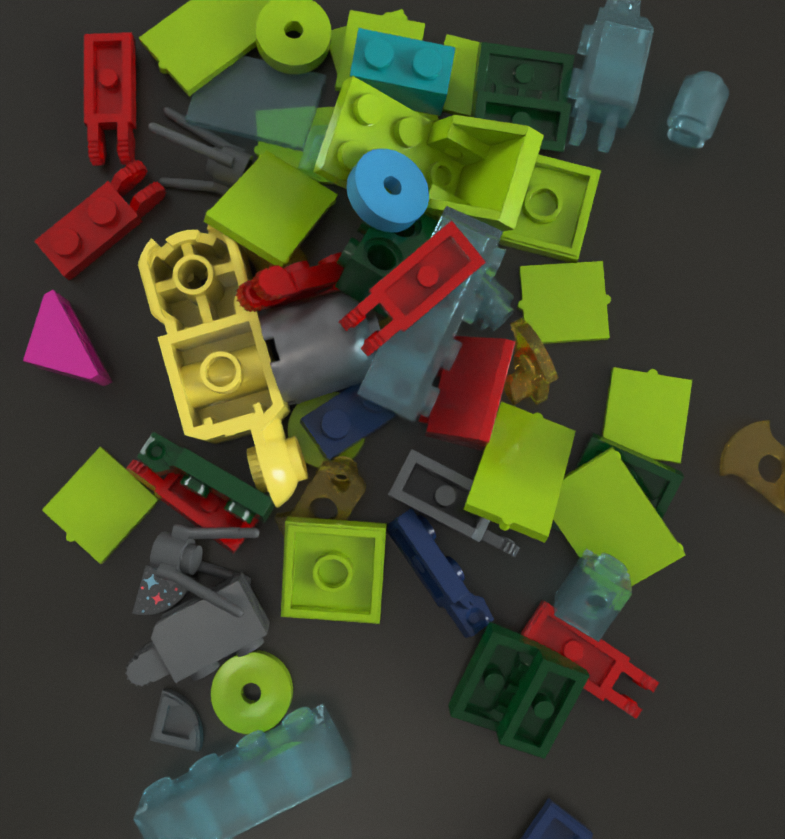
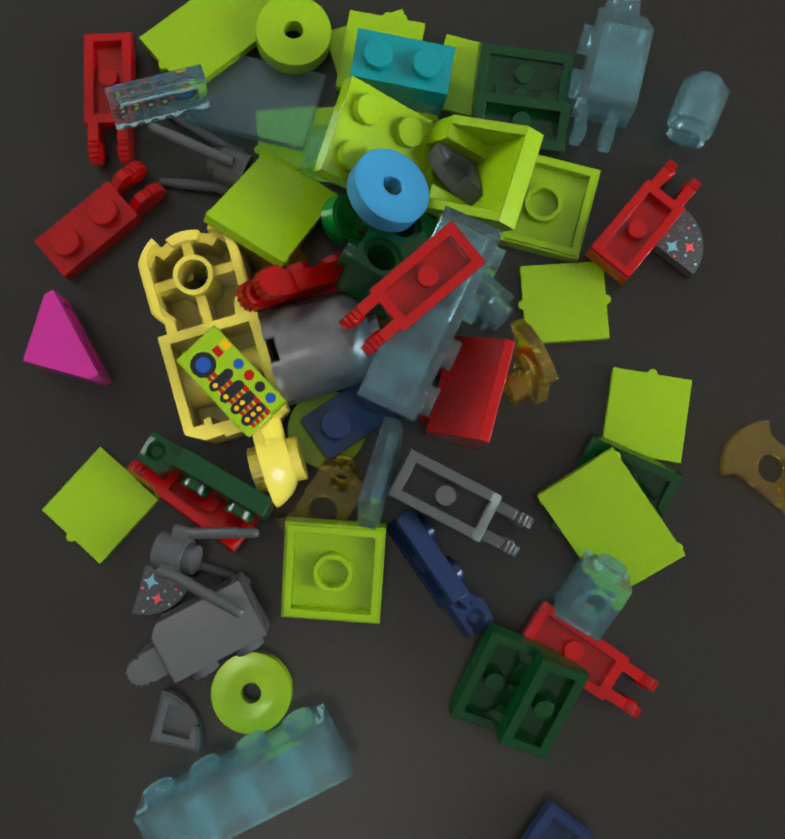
lime piece [463,401,576,543] -> none
none -> clear light blue tile [104,64,210,130]
none -> tile [176,325,287,438]
none -> green tile [321,193,364,245]
none -> clear light blue tile [358,416,403,530]
none -> dark grey tile [427,142,482,206]
none -> red hinge [585,159,702,285]
none -> dark grey tile [652,210,704,279]

